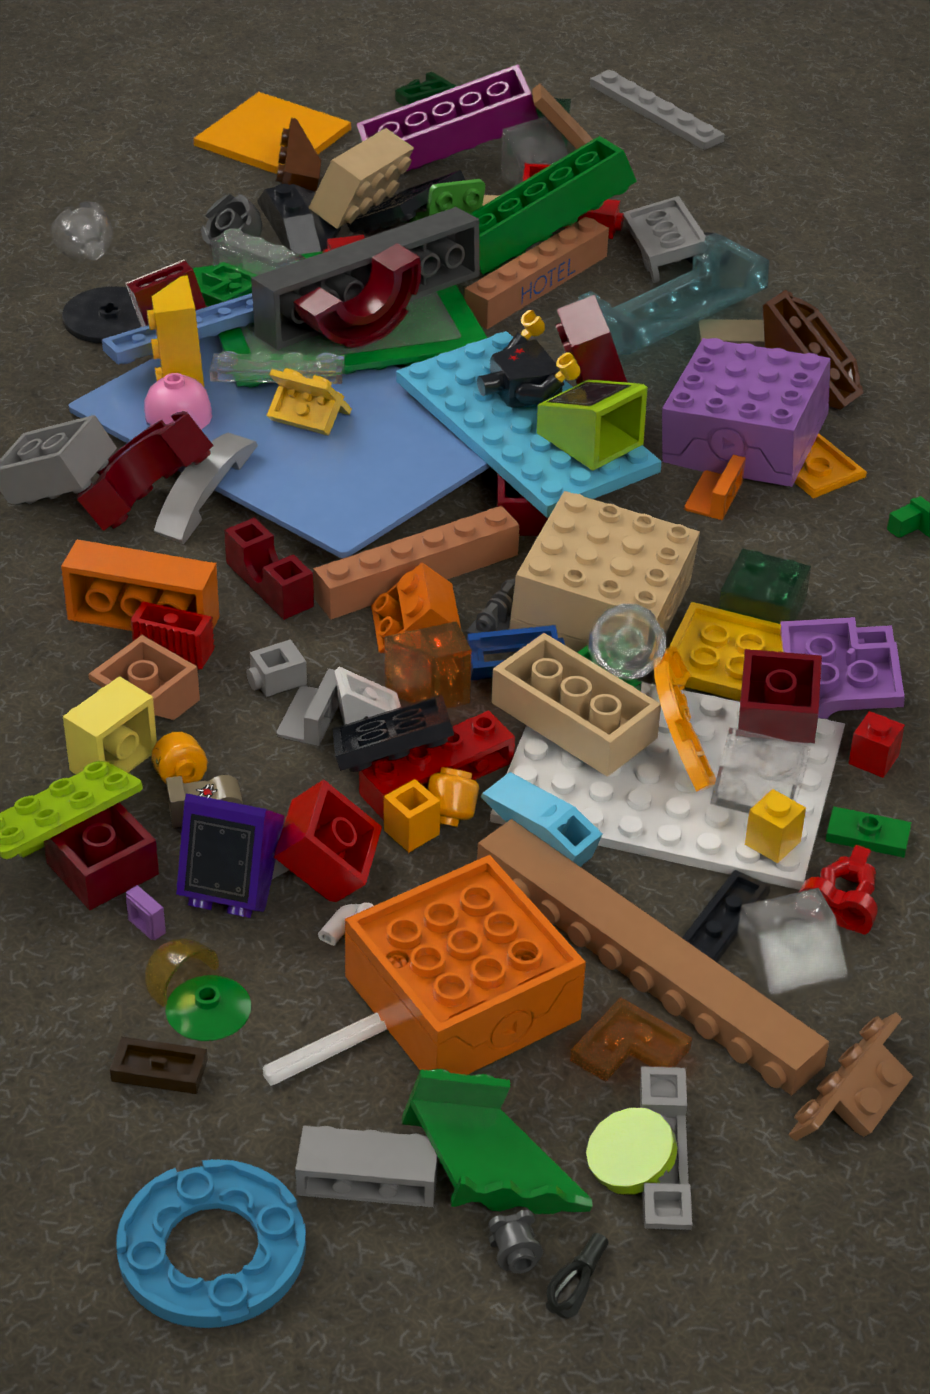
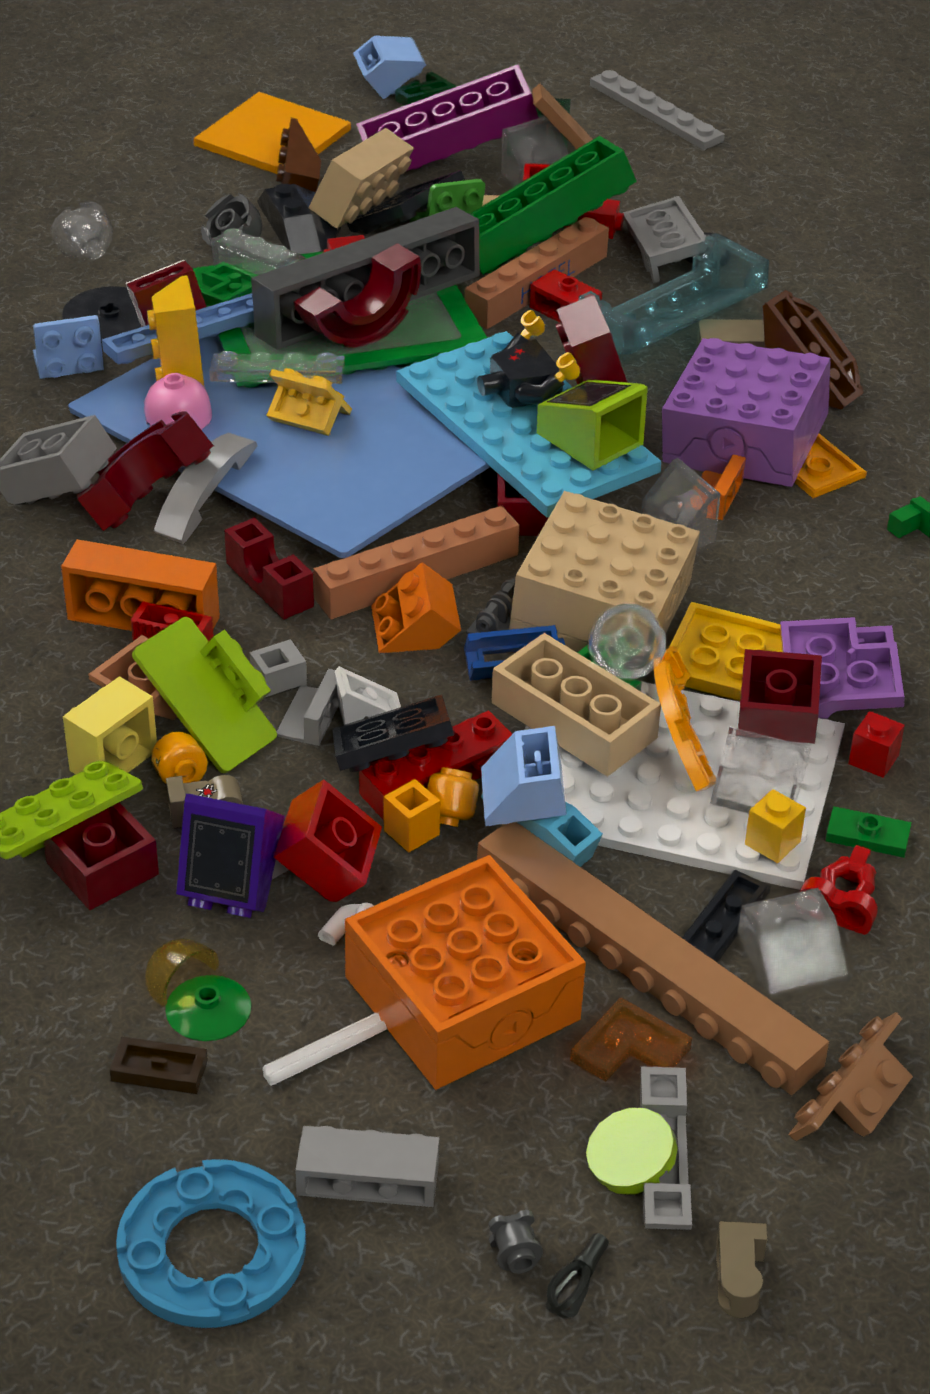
medium lavender tile [126,885,166,940] -> none
clear orange slope [385,621,472,709] -> none
green piece [402,1069,592,1214] -> none
clear green brick [719,548,811,624] -> none
none -> light blue bracket [33,315,104,379]
none -> lime bracket [132,617,277,773]
none -> light blue slope [353,36,426,99]
none -> light blue slope [481,726,567,826]
none -> red brick [529,269,602,322]
none -> clear slope [641,458,721,554]
none -> dark tan leg [716,1221,767,1318]

